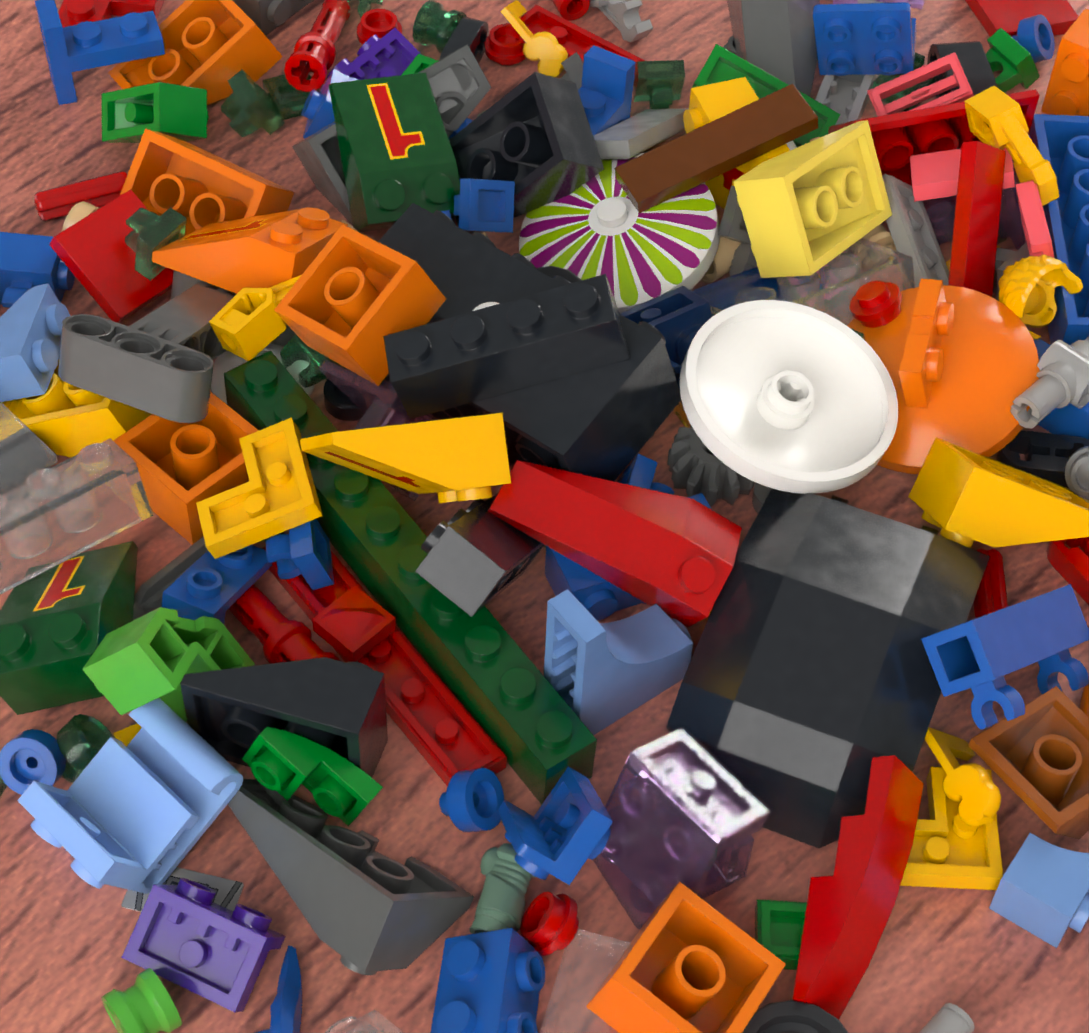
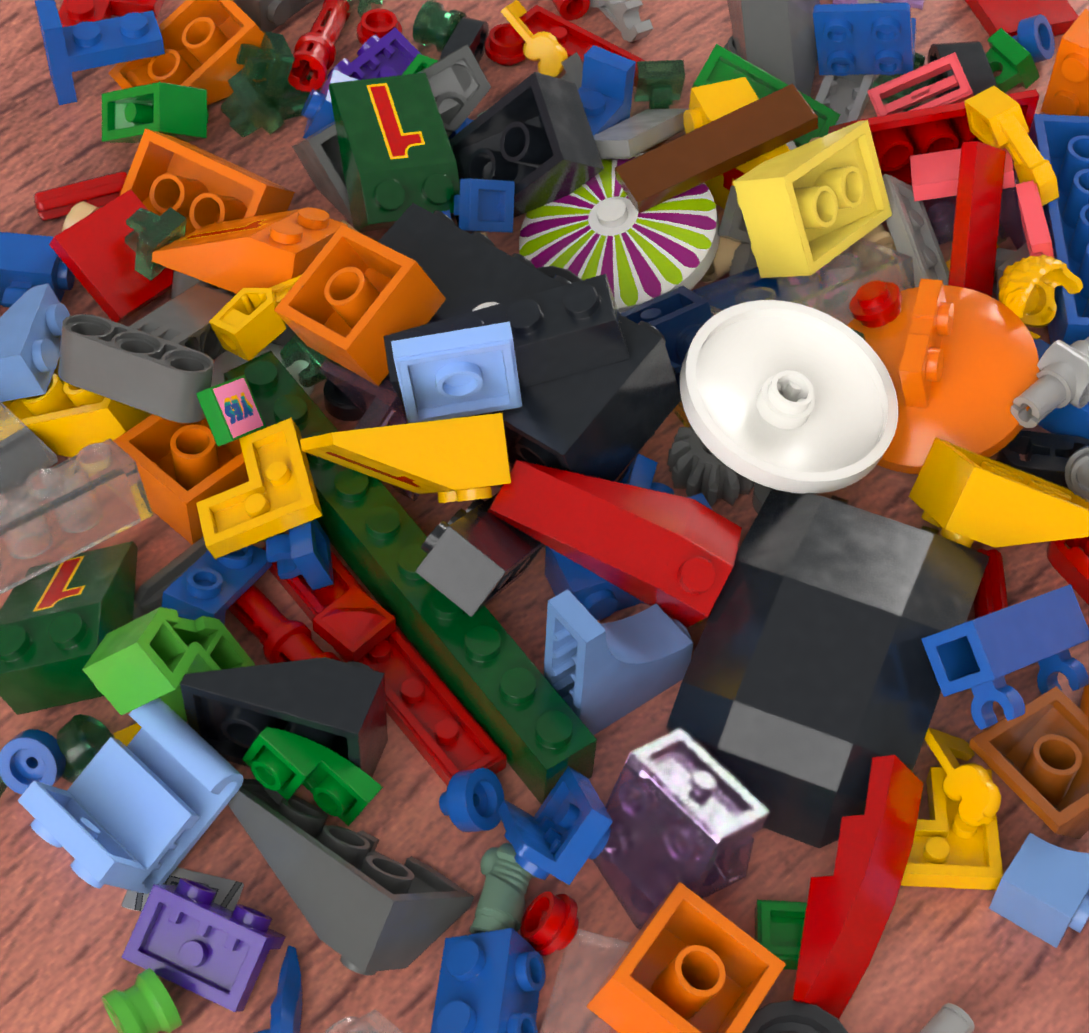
none -> tile [196,375,266,447]
none -> clear green tile [236,31,295,100]
none -> light blue tile [391,322,522,424]

